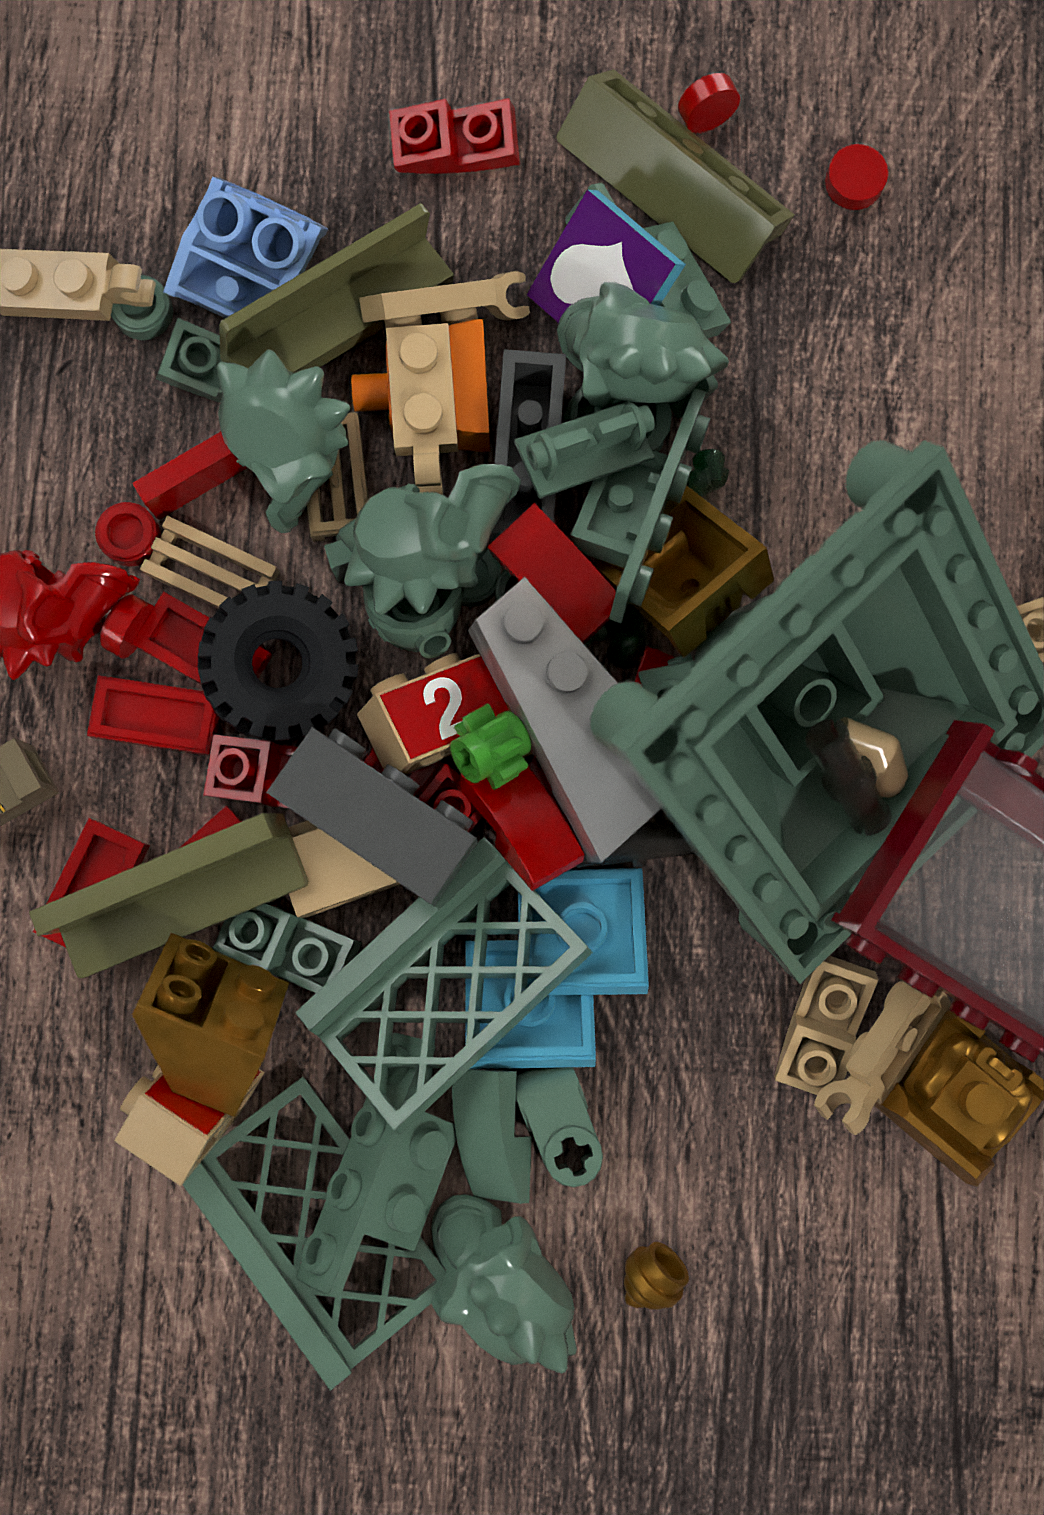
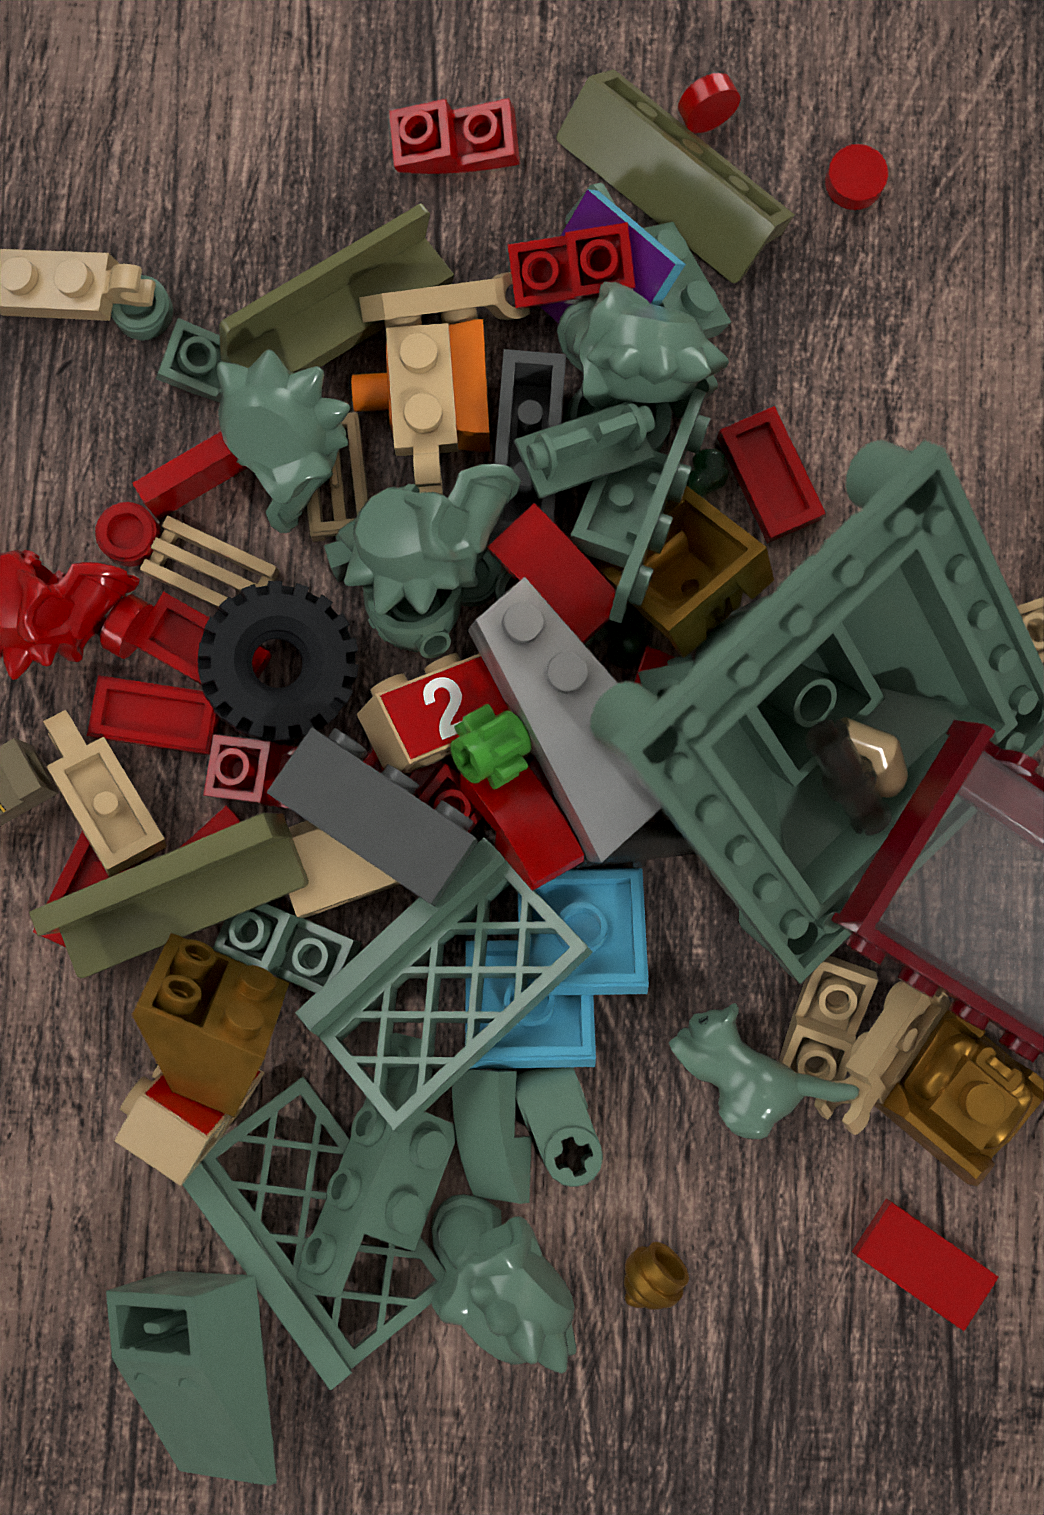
light blue slope [163,177,328,318] -> none
none -> tan plate [43,710,167,878]
none -> sand green slope [106,1271,277,1486]
none -> red slope [508,222,636,309]
none -> sand green animal [669,1003,860,1140]
none -> red tile [717,406,826,544]
none -> red tile [852,1198,999,1331]

